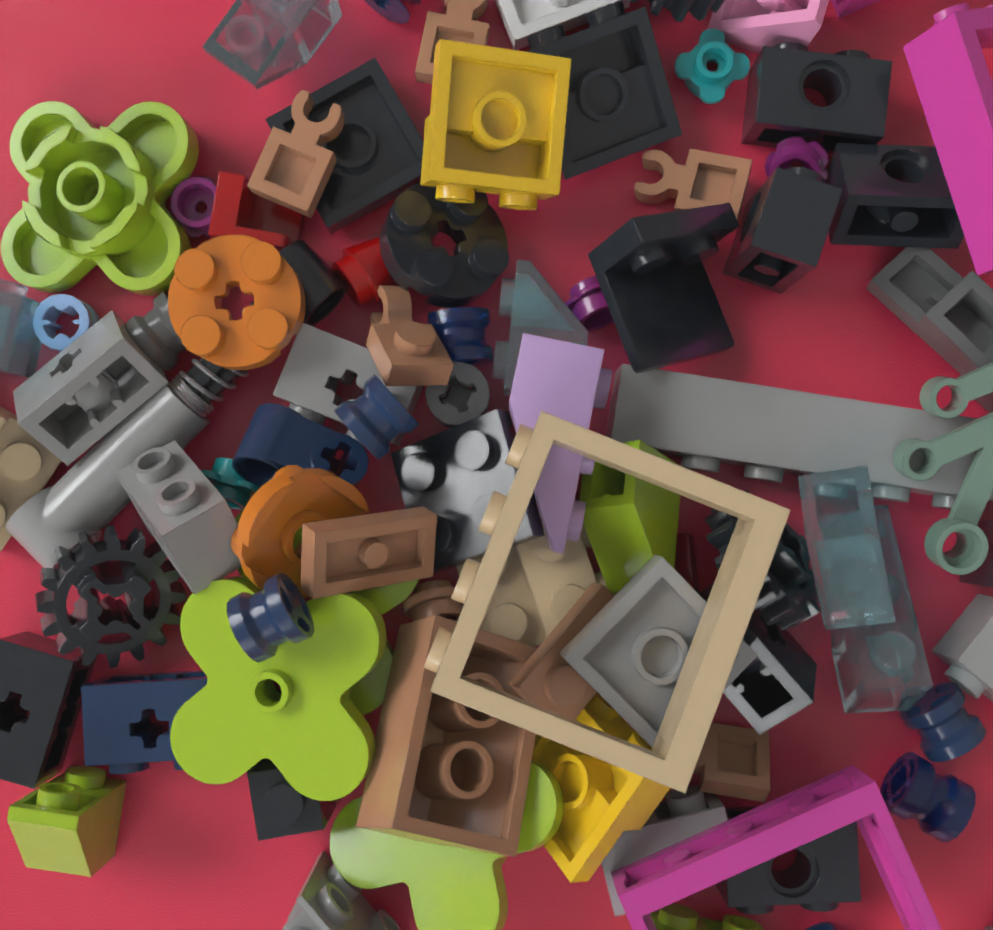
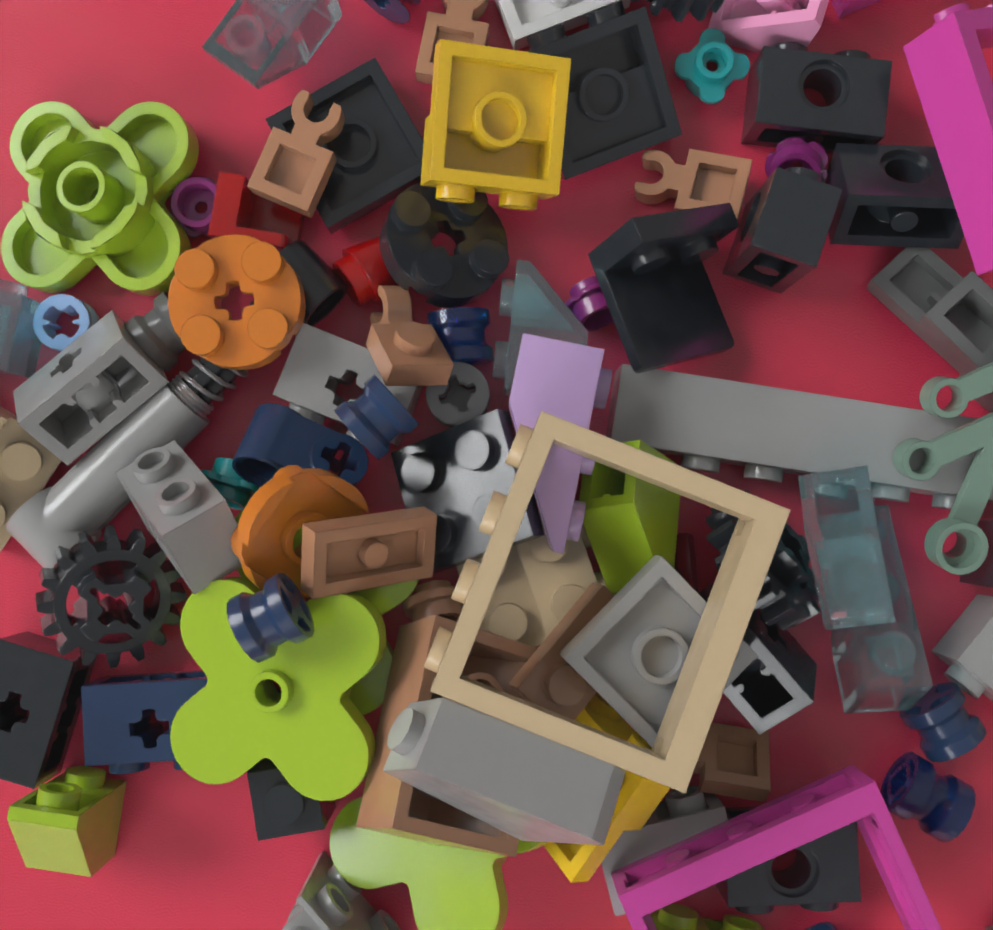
none -> light grey slope [383,697,626,845]

